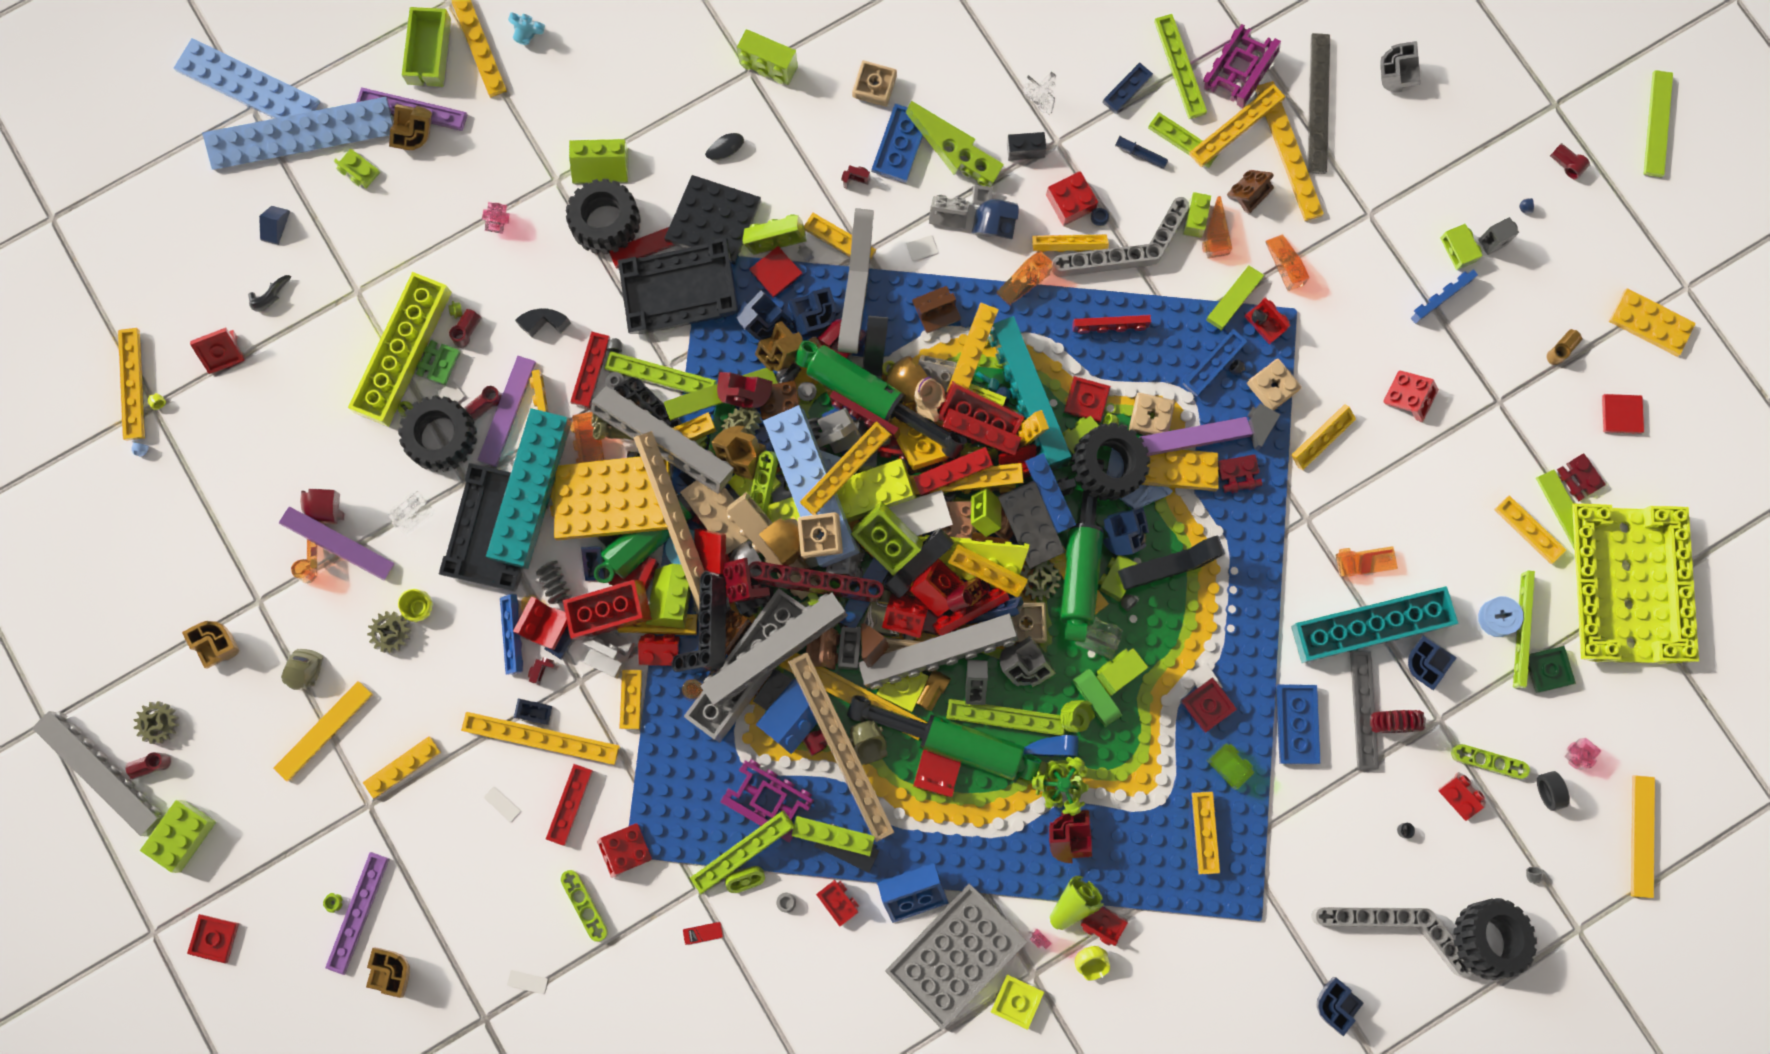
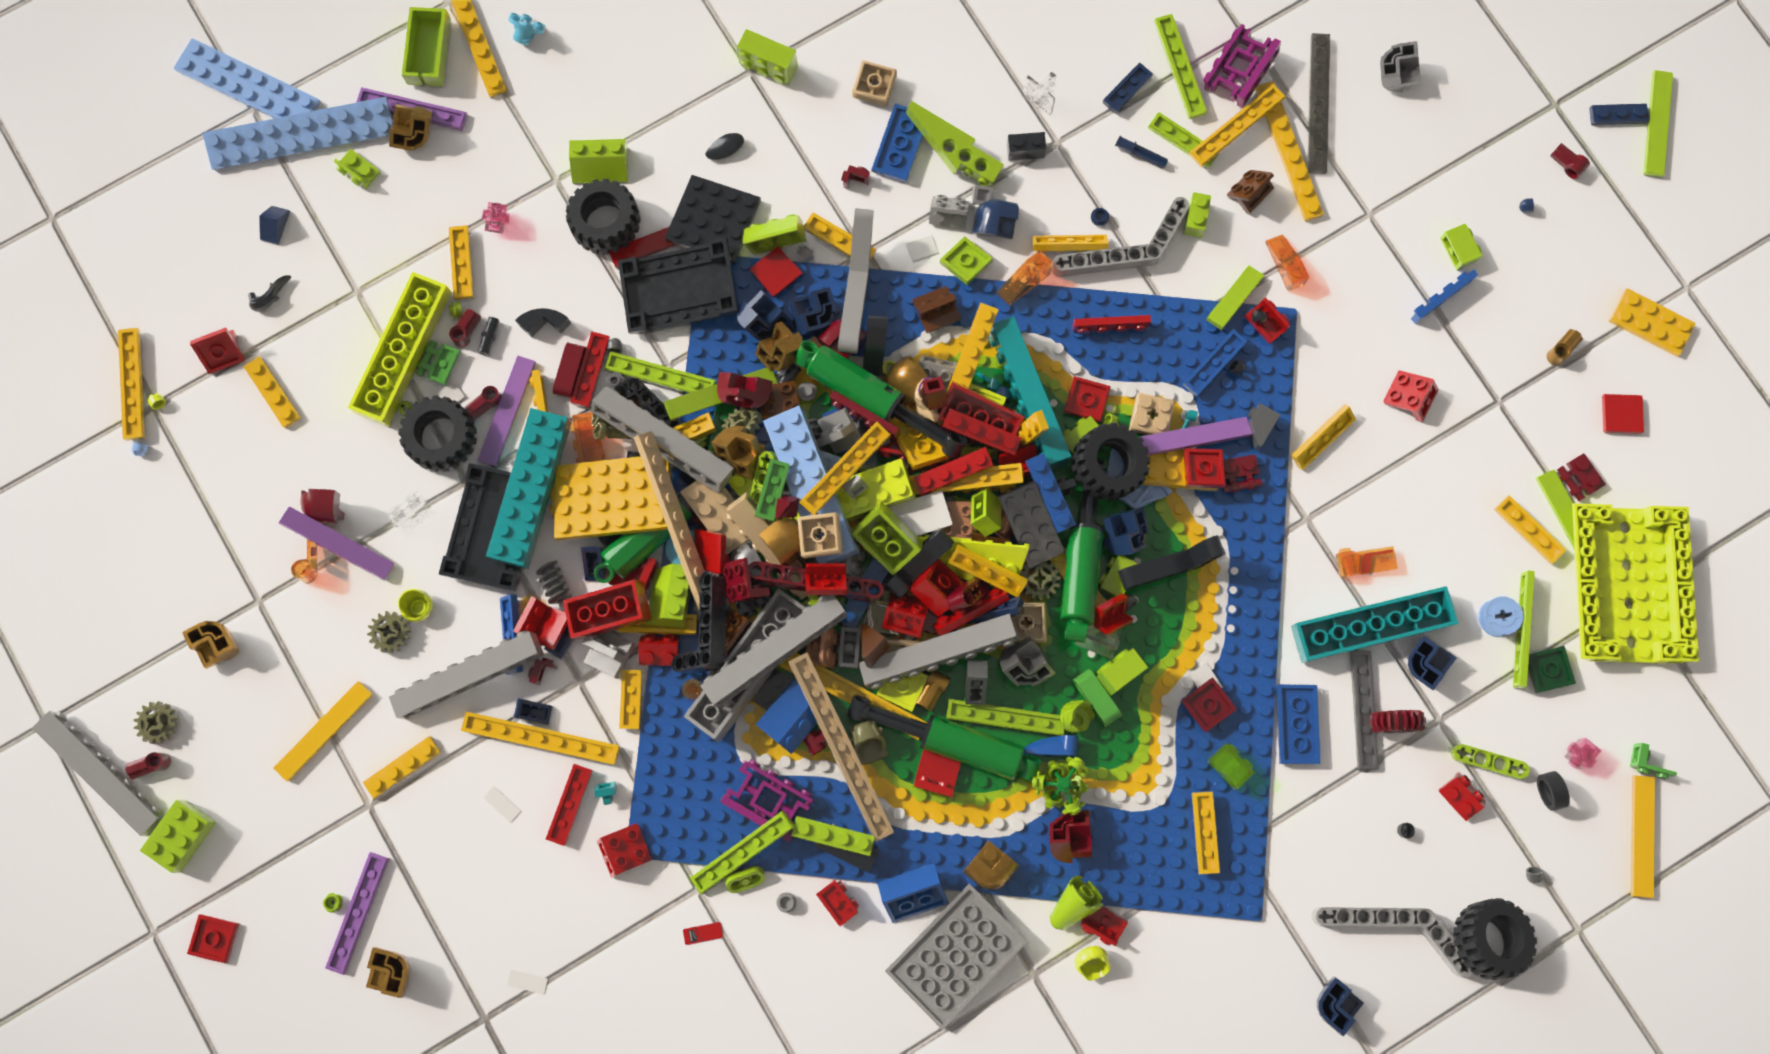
olive helmet [281,649,323,690] -> none
lime beam [560,870,608,942] -> none
neon yellow plate [990,974,1044,1030] -> none
clear pink plate [1029,927,1052,949] -> none
red brick [1046,171,1098,226] -> none
clear orange slope [1202,196,1233,259] -> none
tan brick [1247,359,1302,410] -> none
dark grey brick [1478,217,1520,255] -> none
none -> yellow plate [243,356,301,428]
none -> light grey brick [388,630,544,720]
none -> yellow plate [449,225,474,300]
none -> black pin [477,316,500,356]
none -> dark red beam [553,342,586,398]
none -> teal tile [594,781,617,805]
none -> bright green plate [754,459,790,522]
none -> dark red slope [775,495,799,519]
none -> red bracket [805,563,847,595]
none -> light grey tile [842,474,868,499]
none -> dark red brick [922,376,948,411]
none -> lime plate [939,236,993,285]
none -> pearl gold brick [963,840,1020,890]
none -> red bracket [1093,593,1133,635]
none -> teal hand [1181,410,1198,429]
none -> red tile [1183,449,1226,488]
none -> dark blue plate [1589,103,1649,125]
none -> bright green bracket [1630,743,1677,780]

